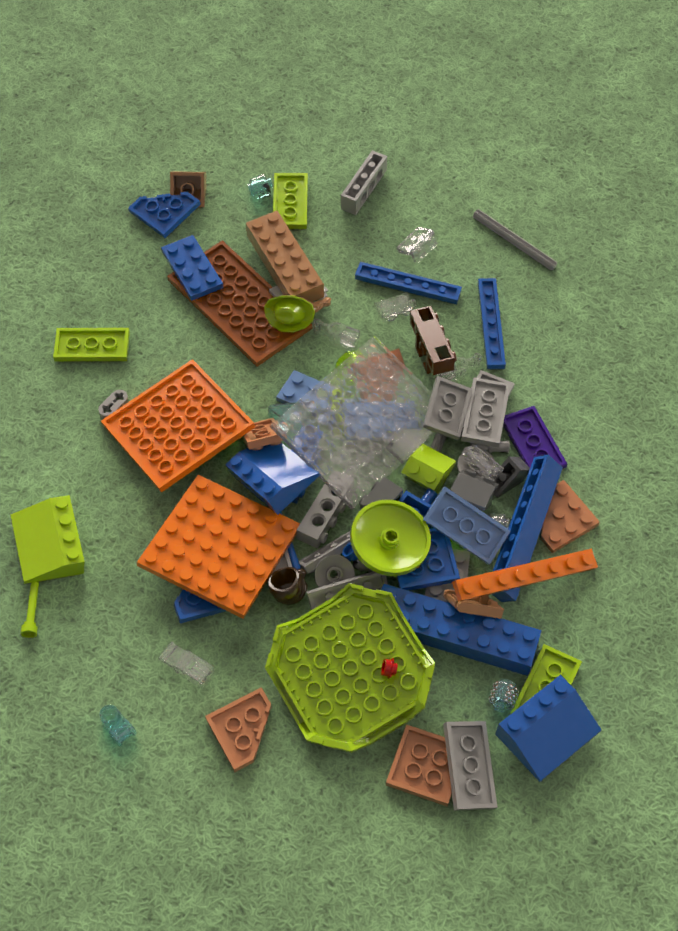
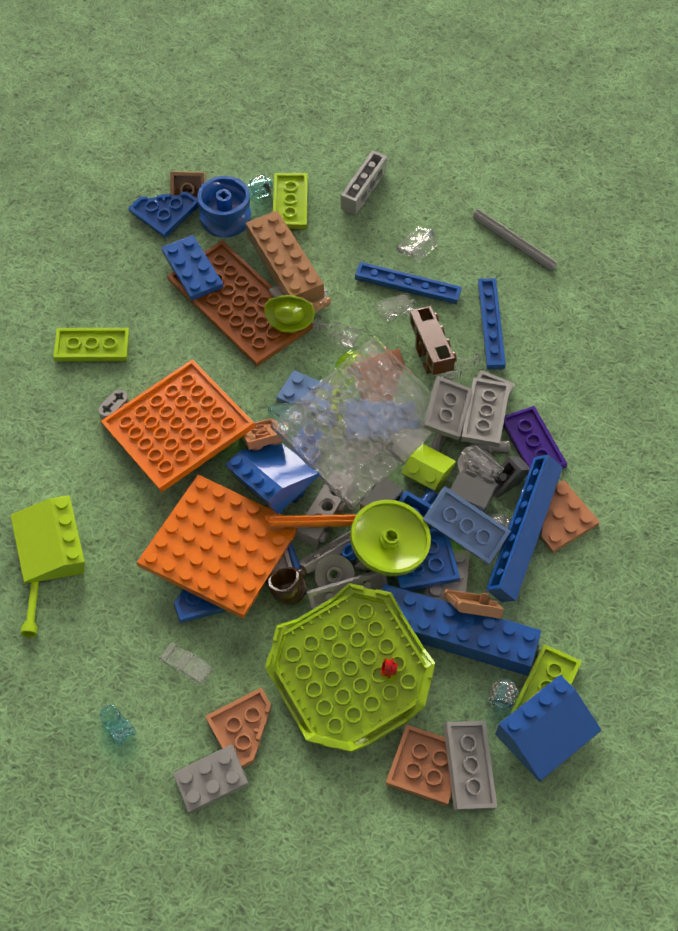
orange plate [452,548,598,602] -> none
none -> light grey plate [173,744,249,814]
none -> blue piece [198,176,251,238]
none -> orange axle [268,515,356,528]

